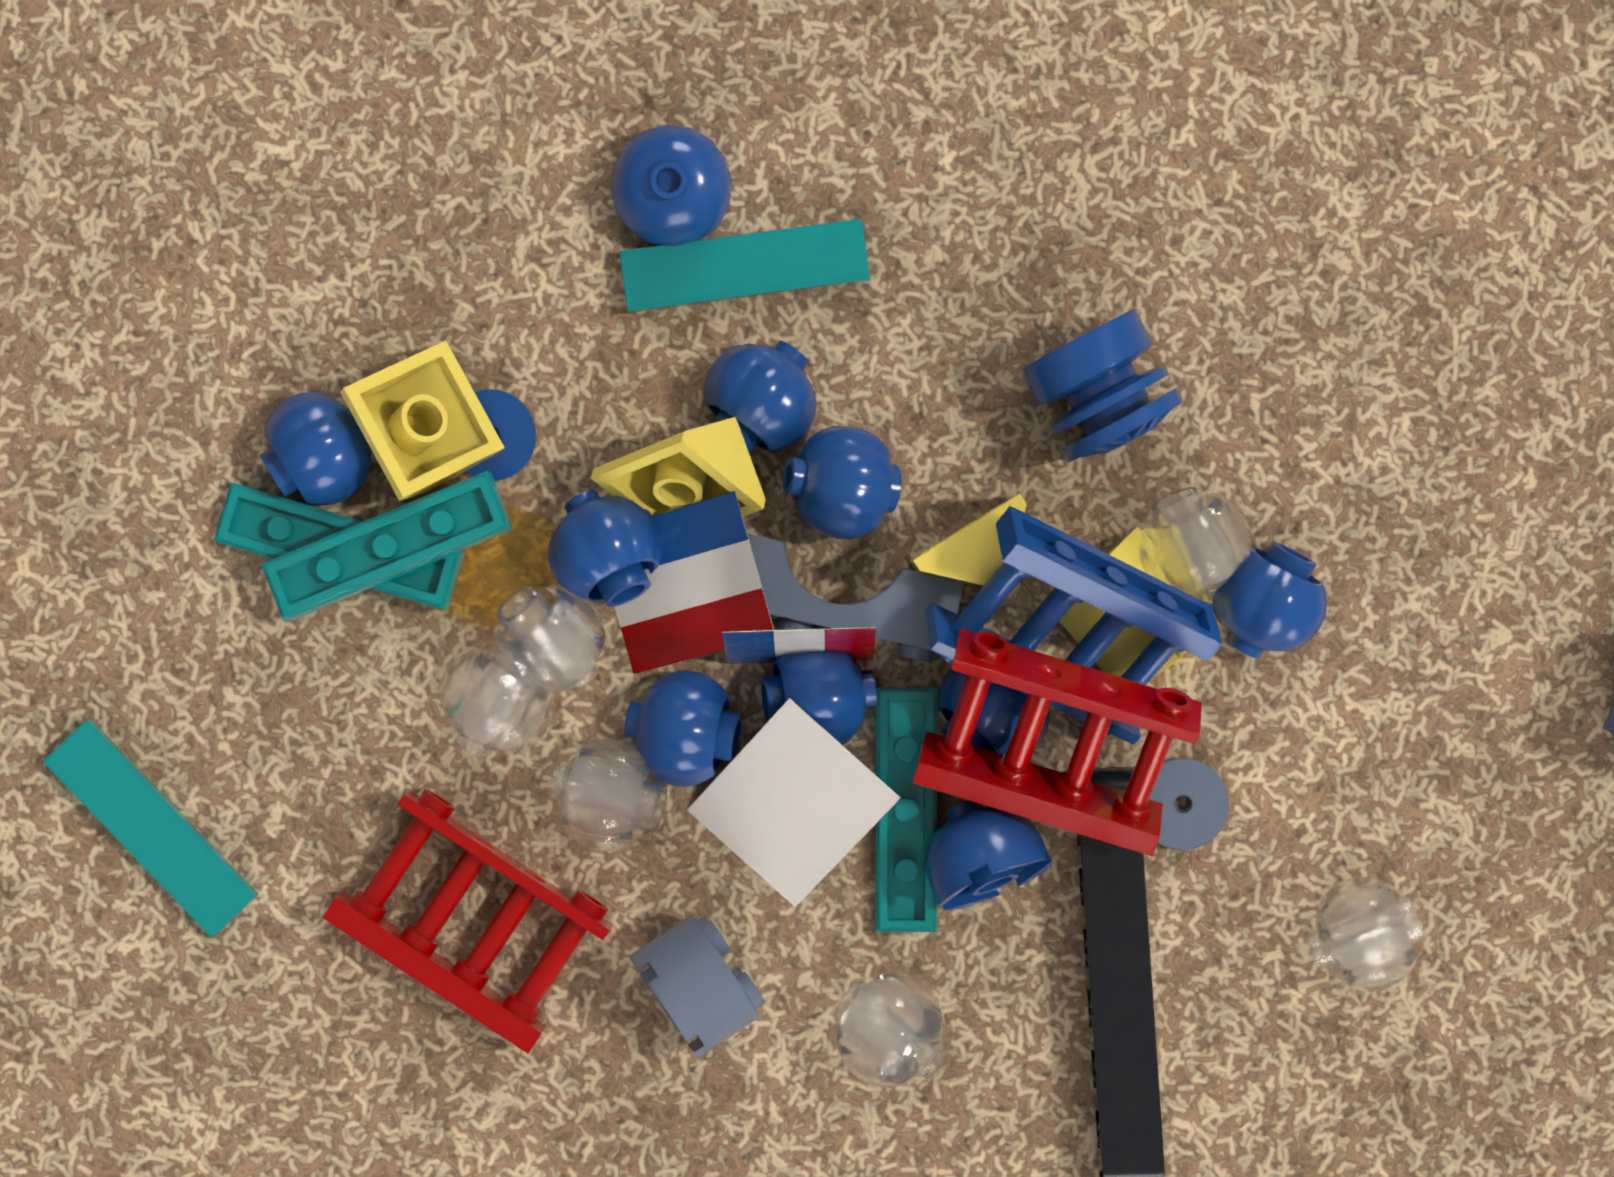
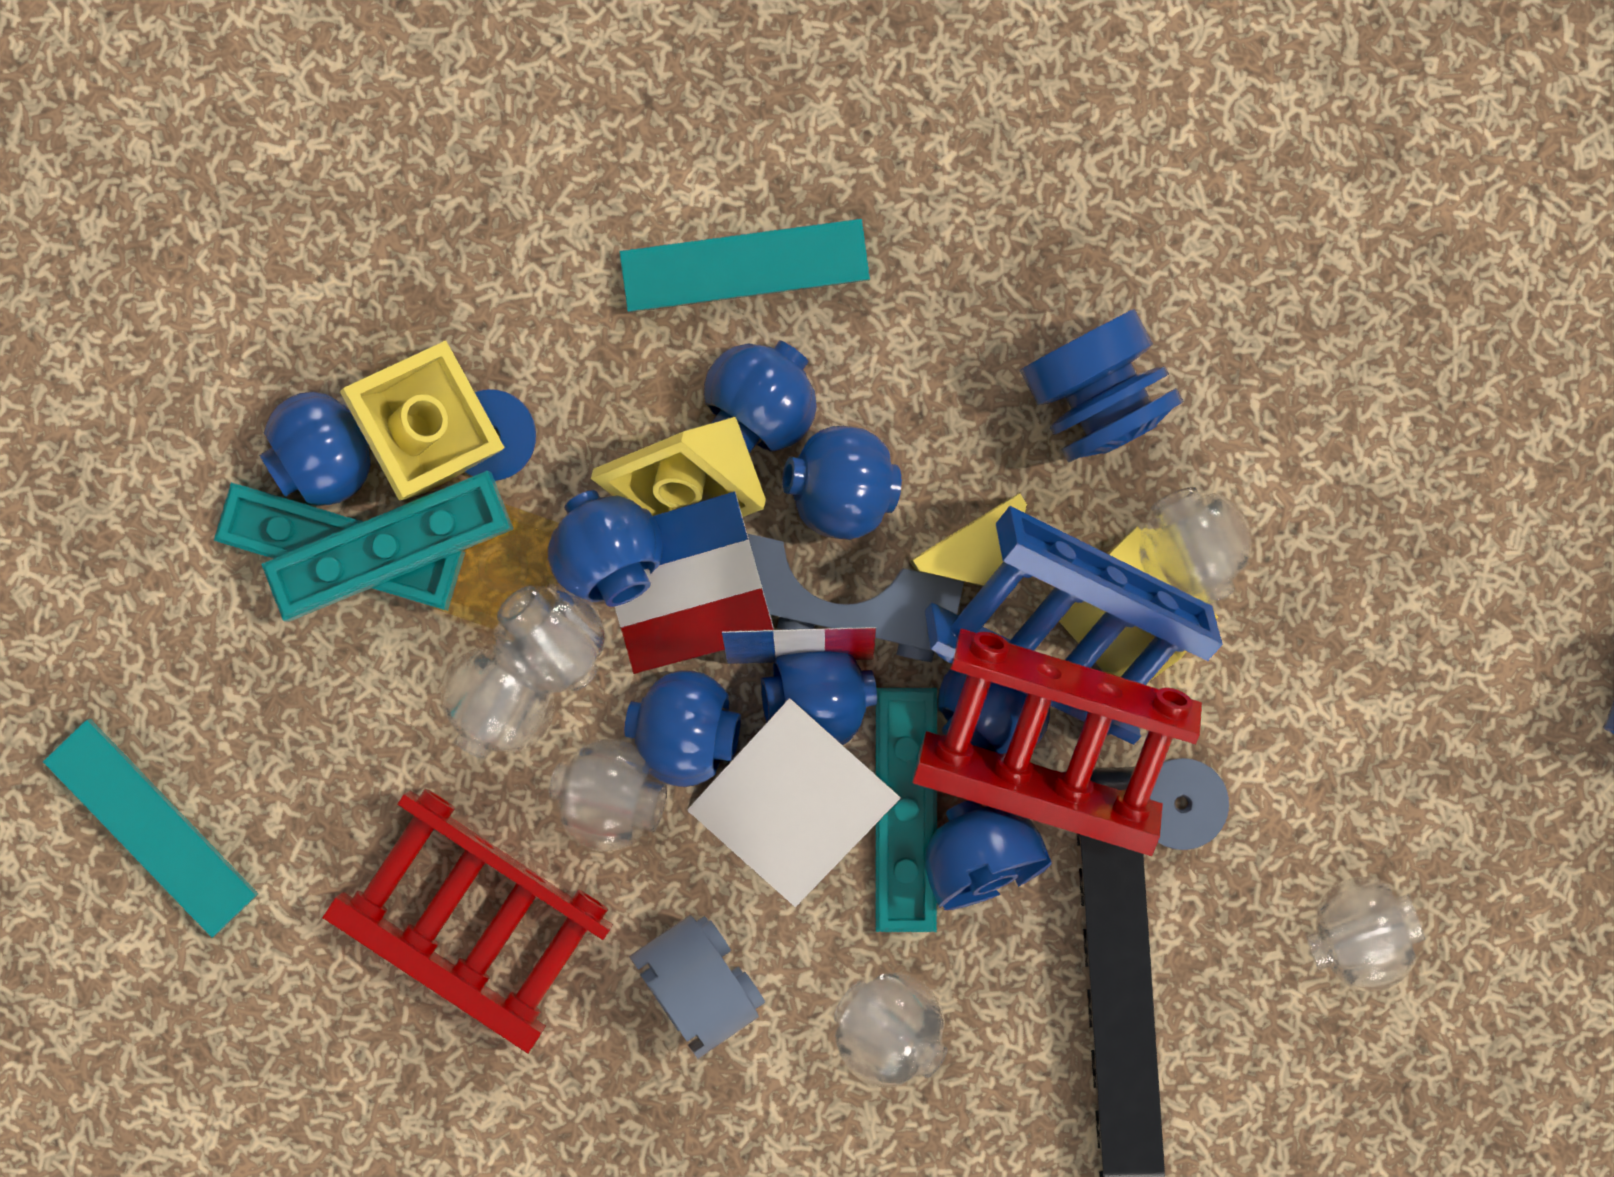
blue cylinder [610,125,732,246] -> none
blue plant [1213,542,1327,659] -> none

